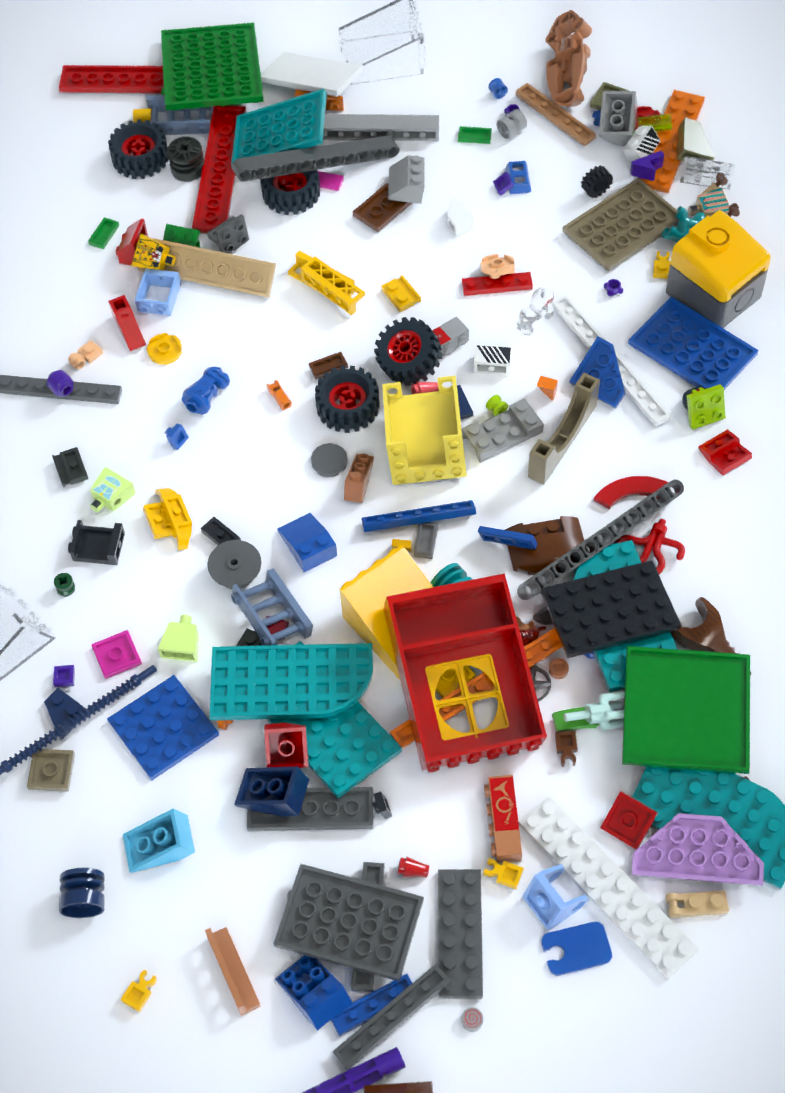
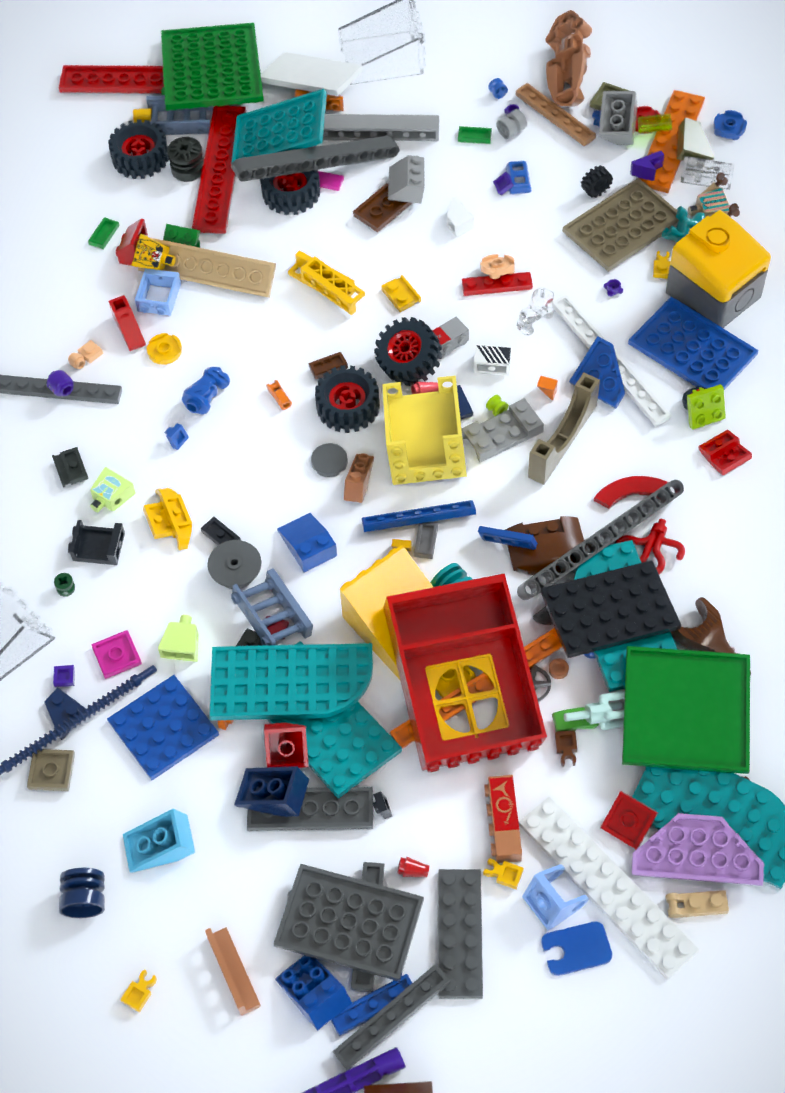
dark grey bracket [207,214,249,254] -> none
light grey tile [461,1007,484,1032] -> none
clear red piece [516,617,546,646] -> none
white brick [623,126,661,163] -> none
none -> blue plate [713,110,747,140]

